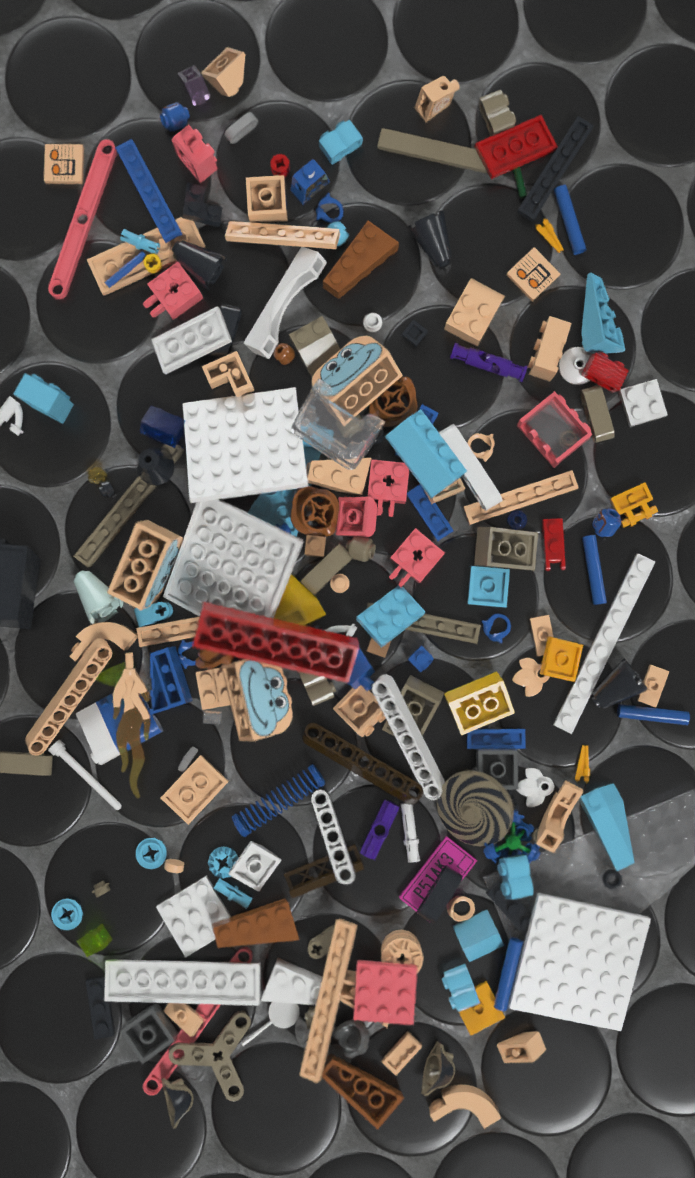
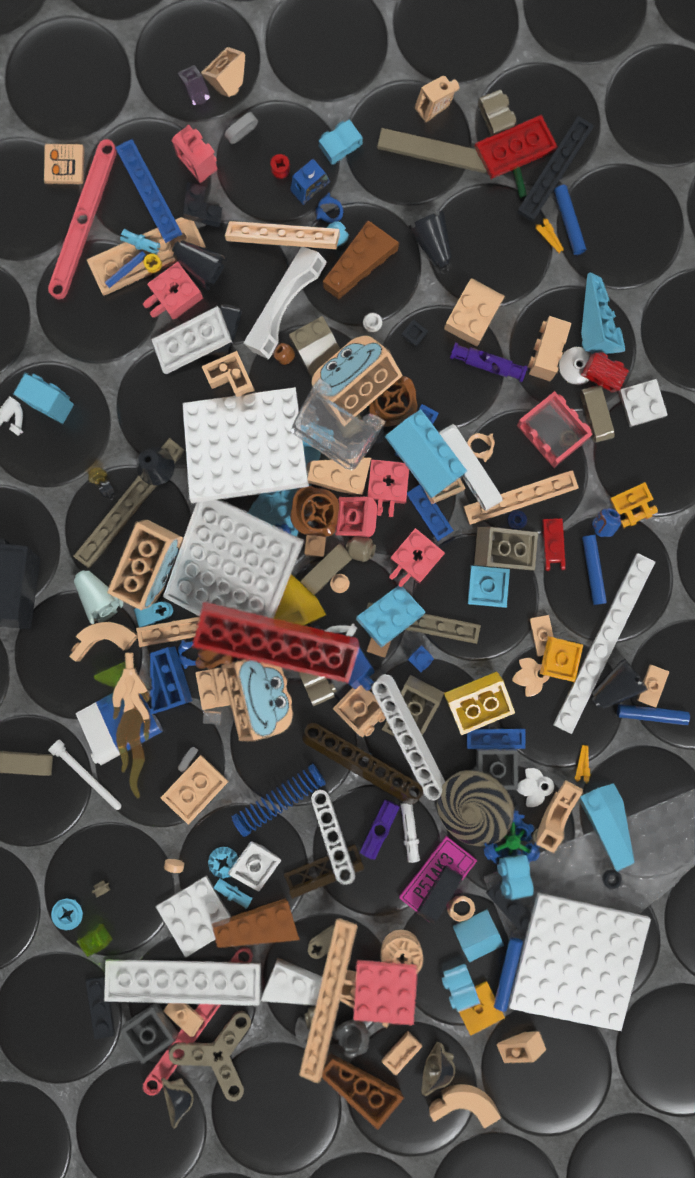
light nougat beam [25,638,112,756] -> none
medium azure gear [136,837,167,869] -> none
clear blue brick [140,406,186,448] -> none
blue head [160,102,189,131] -> none
white piece [241,1002,299,1046] -> none
light nougat brick [246,175,288,223] -> none
blue piece [482,614,511,643] -> none
light nougat tile [506,247,560,302] -> none

